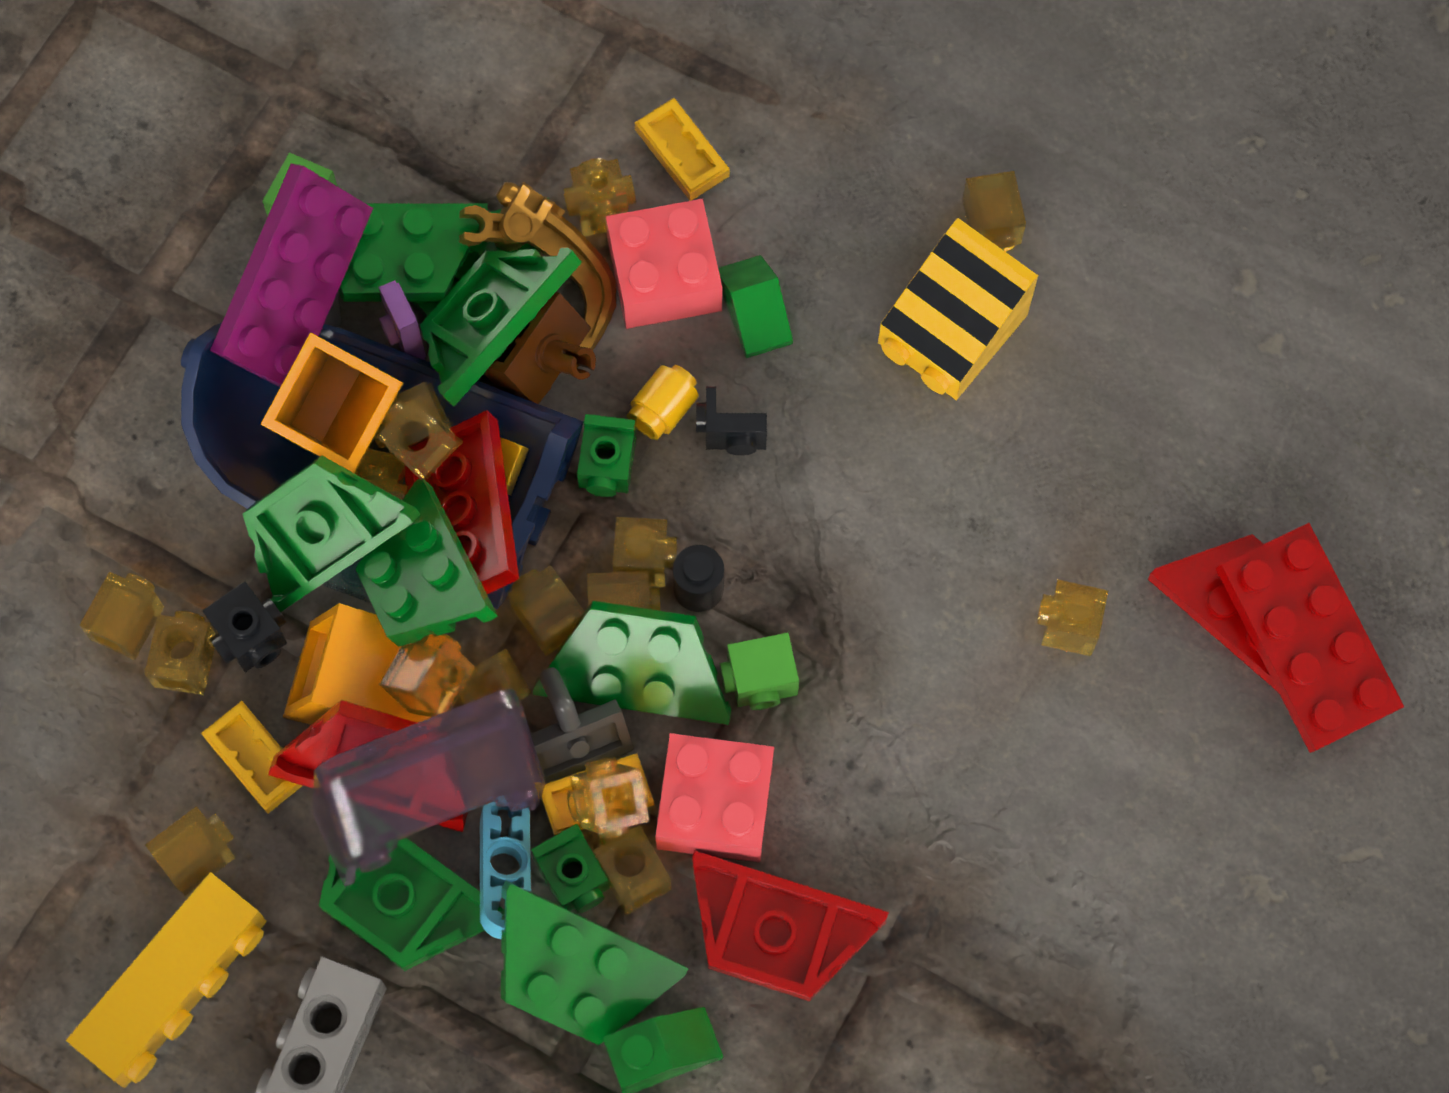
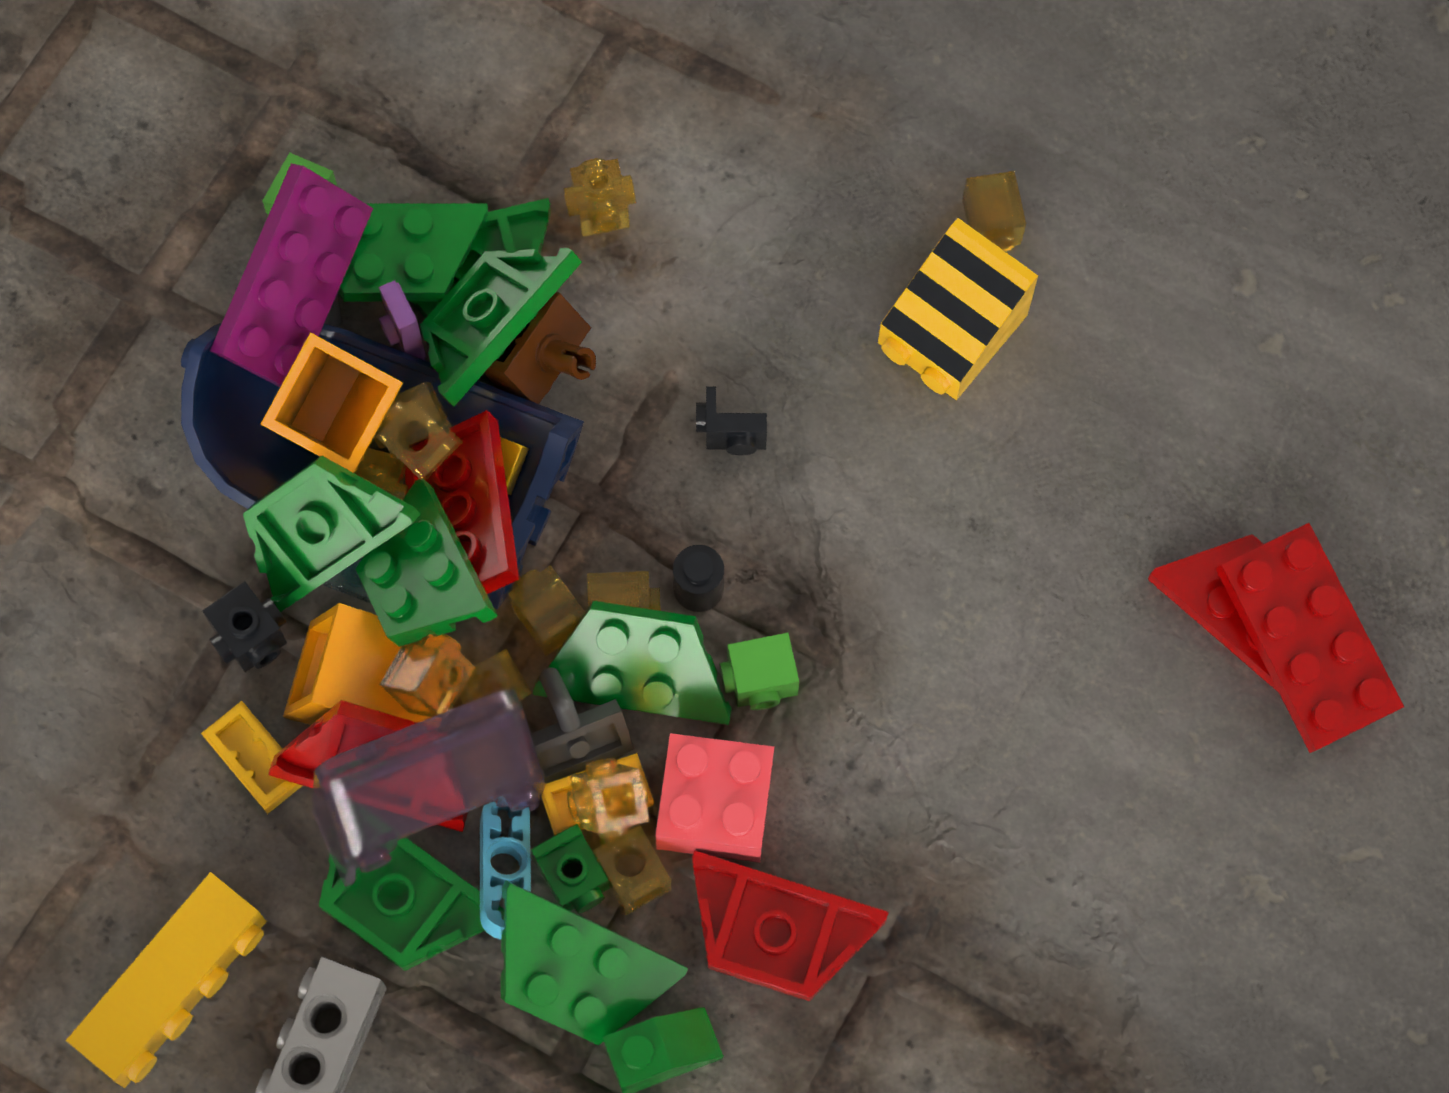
clear yellow brick [80,572,164,660] -> none
clear yellow brick [144,611,216,695] -> none
clear yellow brick [145,806,236,896] -> none
pearl gold piece [459,182,617,350] -> none
green brick [577,414,636,497] -> none
coral brick [606,199,722,329] -> none
clear yellow brick [613,517,677,587] -> none
yellow brick [627,365,699,440] -> none
yellow plate [635,98,730,201] -> none
green slope [718,255,793,359] -> none
clear yellow brick [1036,580,1108,656] -> none

